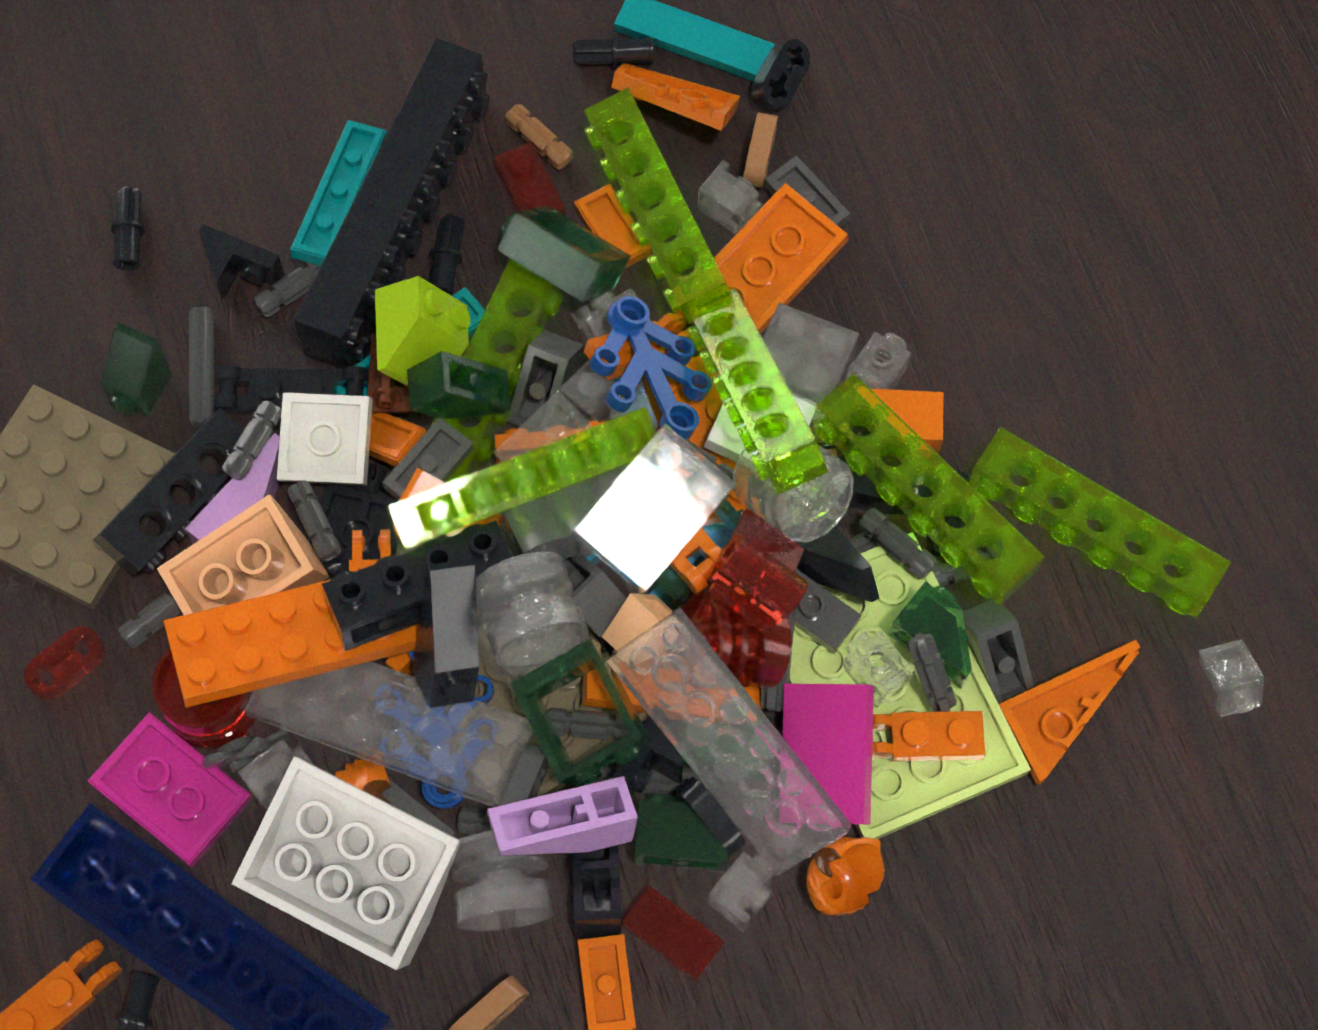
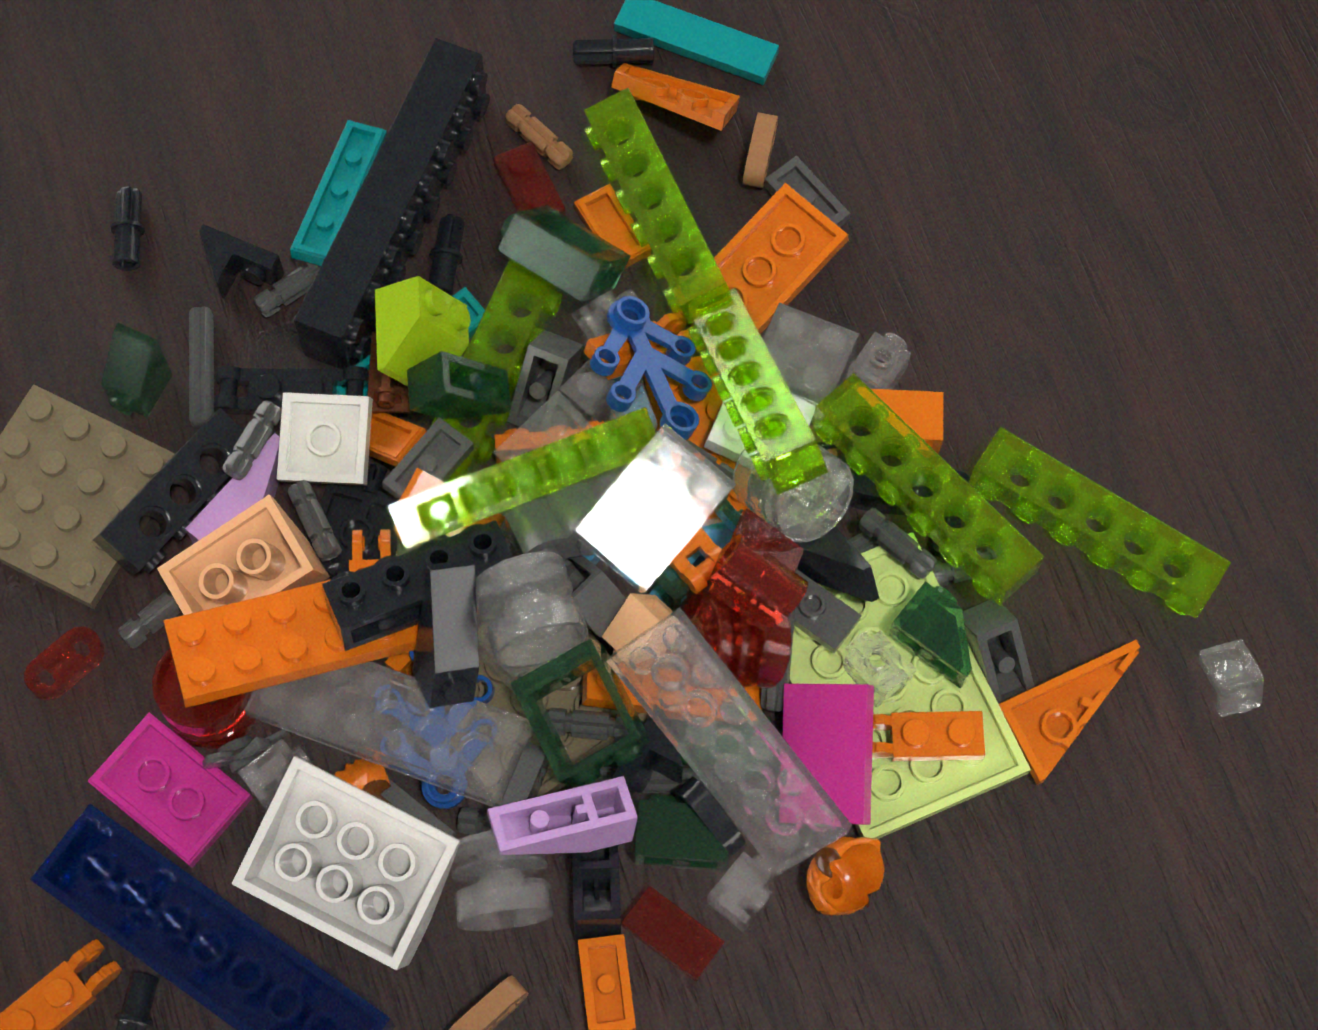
clear brick [697,160,764,234] -> none
black beam [751,39,810,111] -> none
dark grey axle [908,632,957,712] -> none

